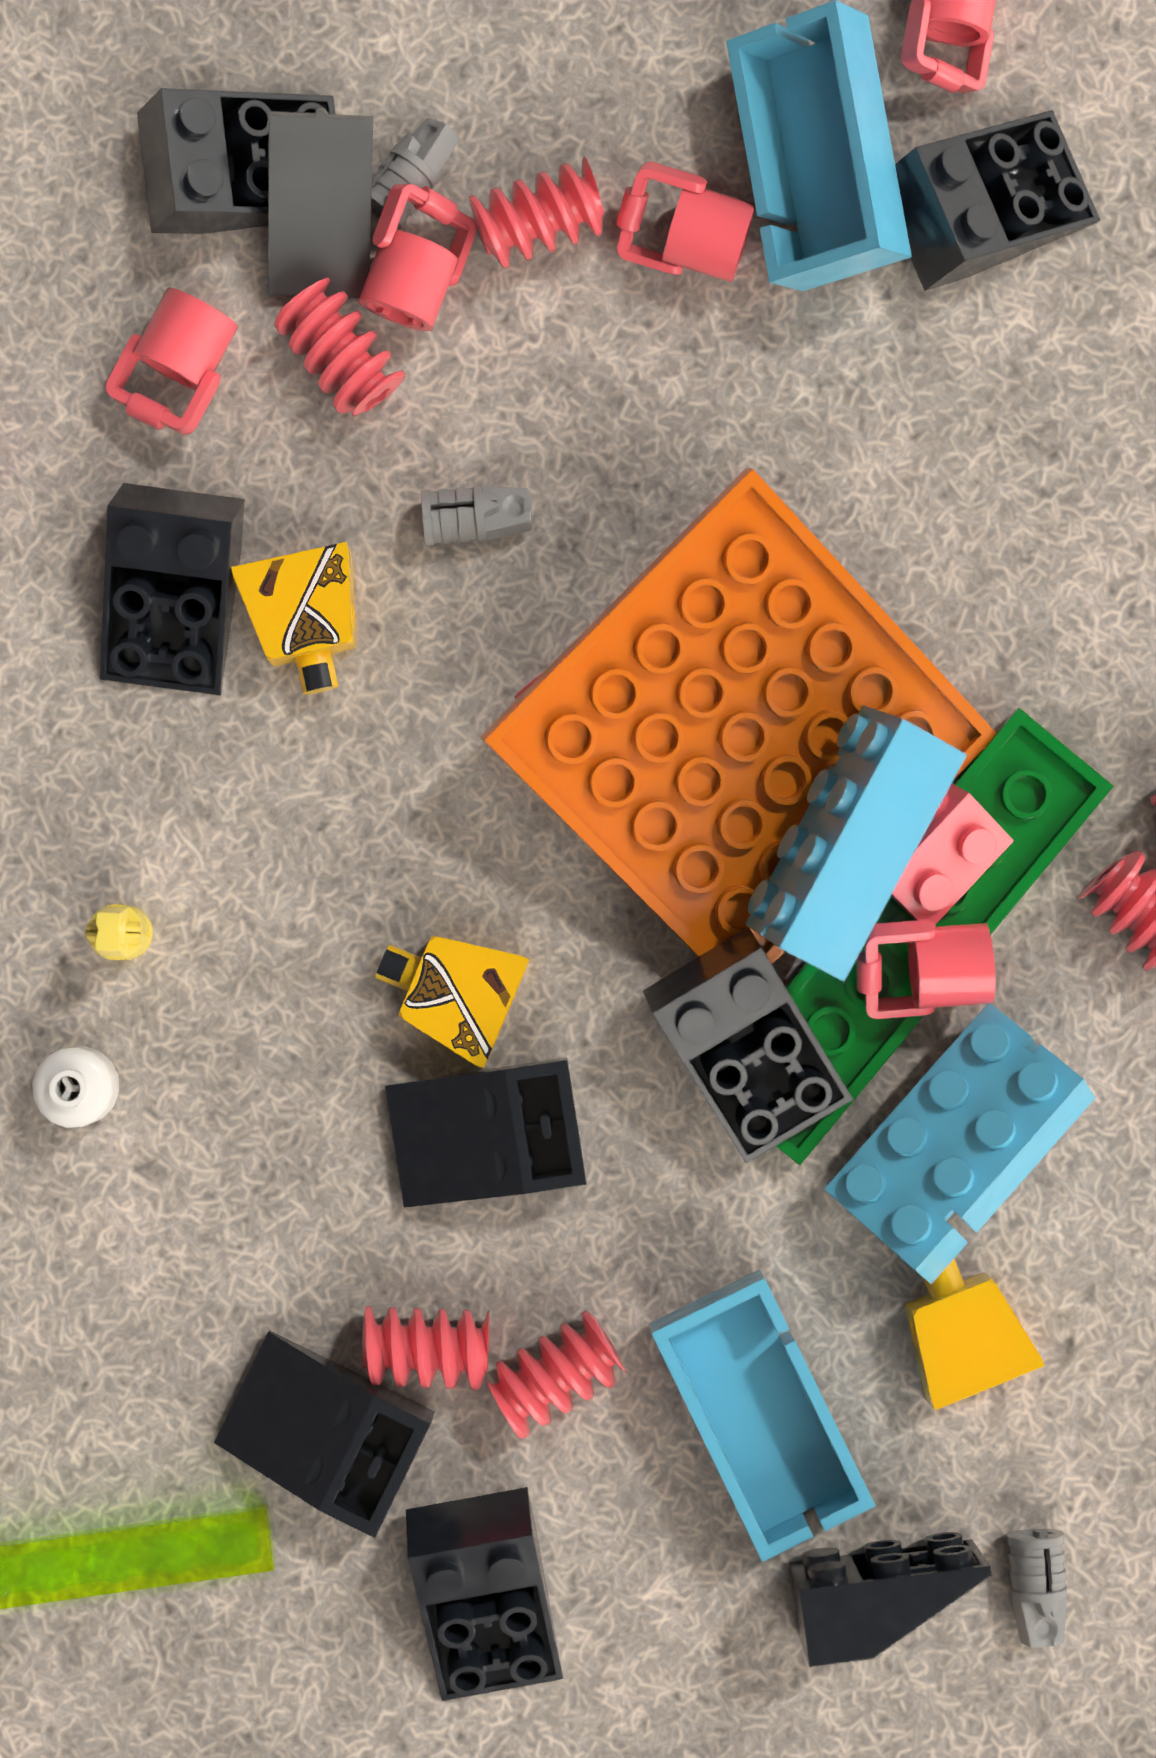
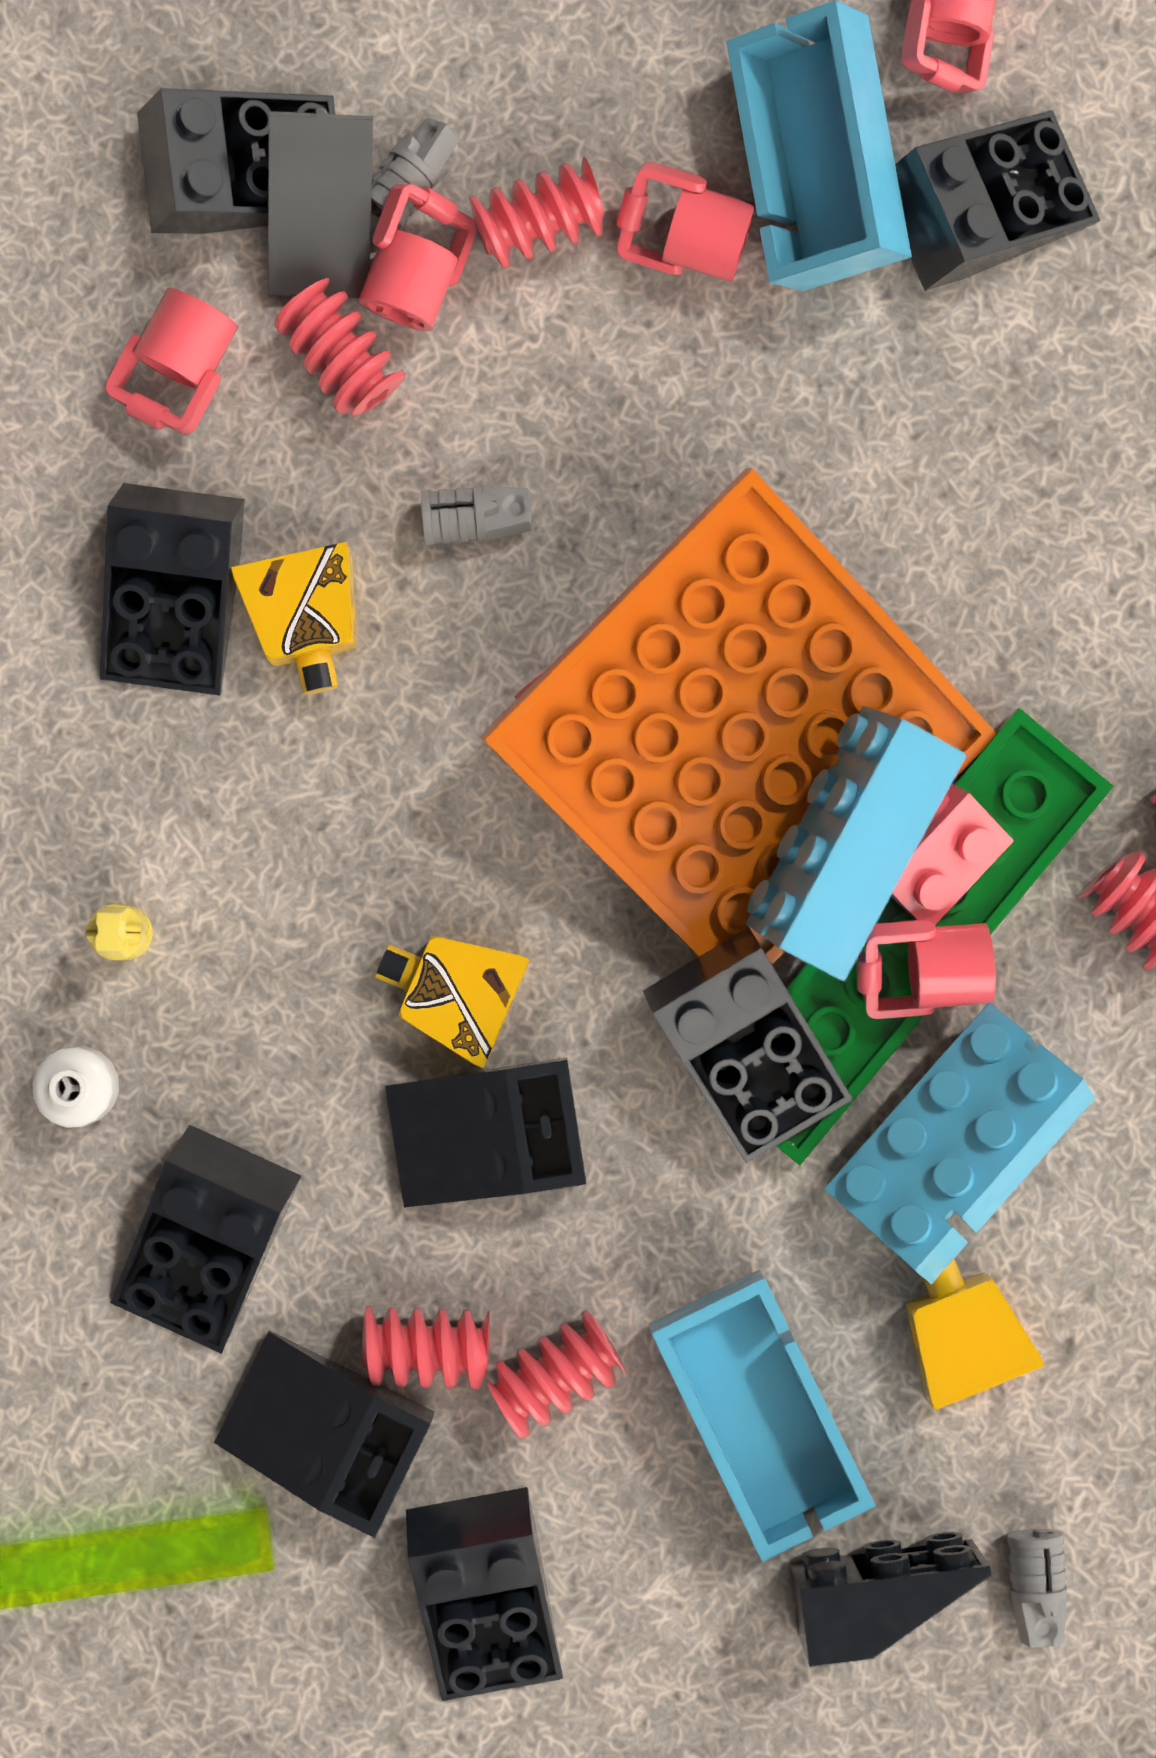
none -> black slope [110,1125,302,1354]

